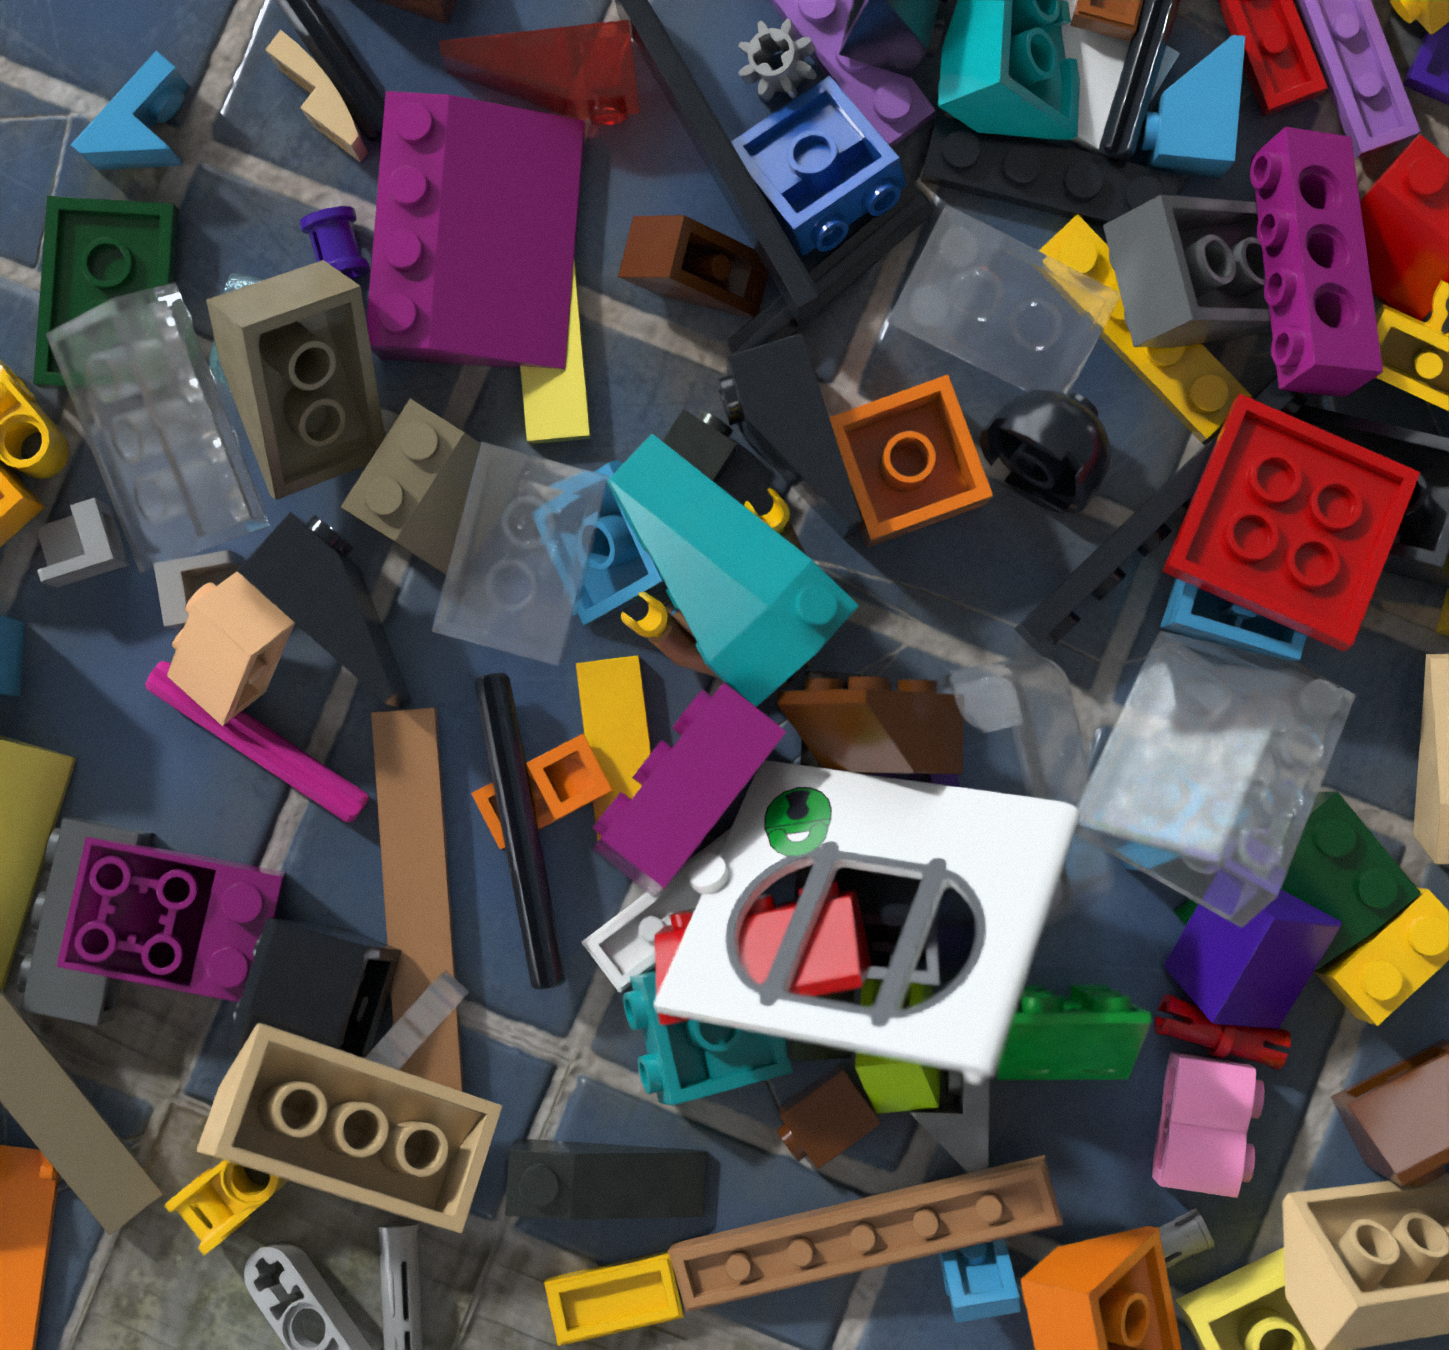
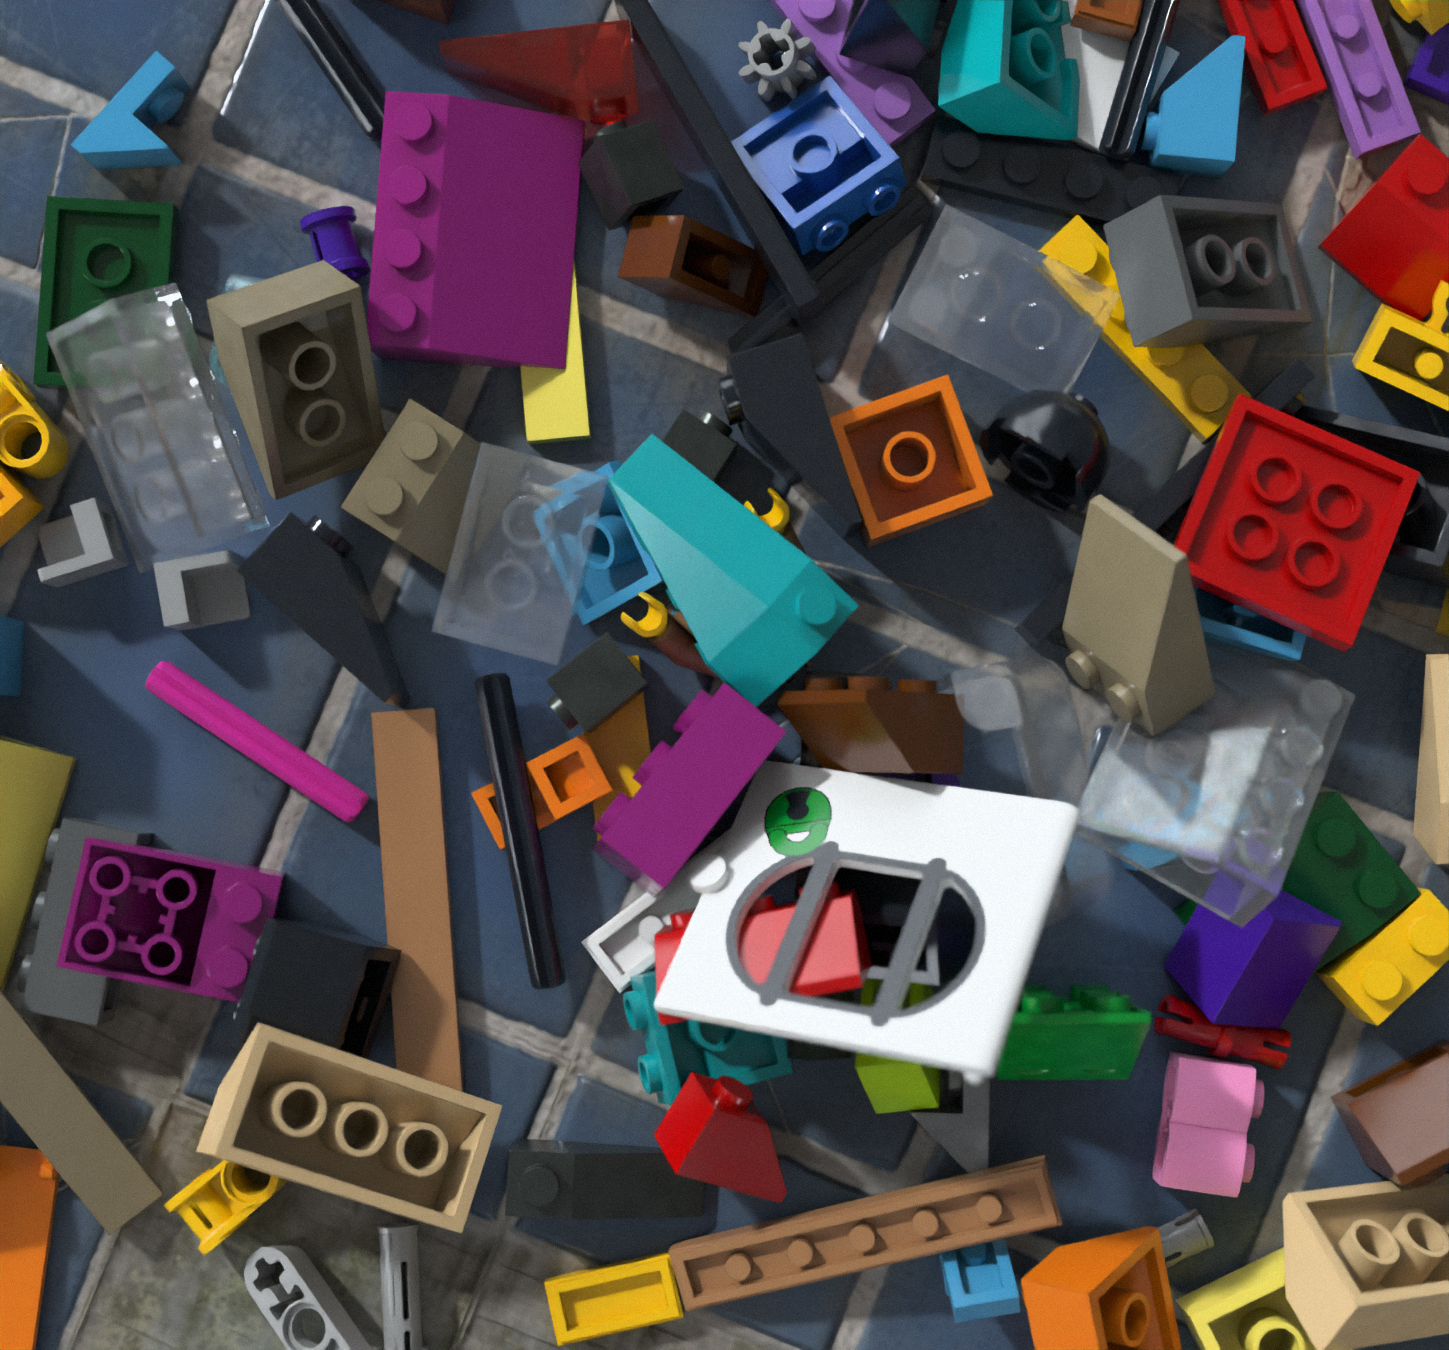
light nougat brick [167,571,295,726] -> none
tan slope [265,30,368,163] -> none
clear beam [364,970,469,1070] -> none
reddish brown brick [776,1063,882,1169] -> none
magenta brick [1250,127,1383,397] -> none
none -> pearl dark grey brick [545,632,650,733]
none -> pearl dark grey brick [578,120,684,231]
none -> red slope [654,1072,787,1203]
none -> dark tan slope [1062,494,1215,737]

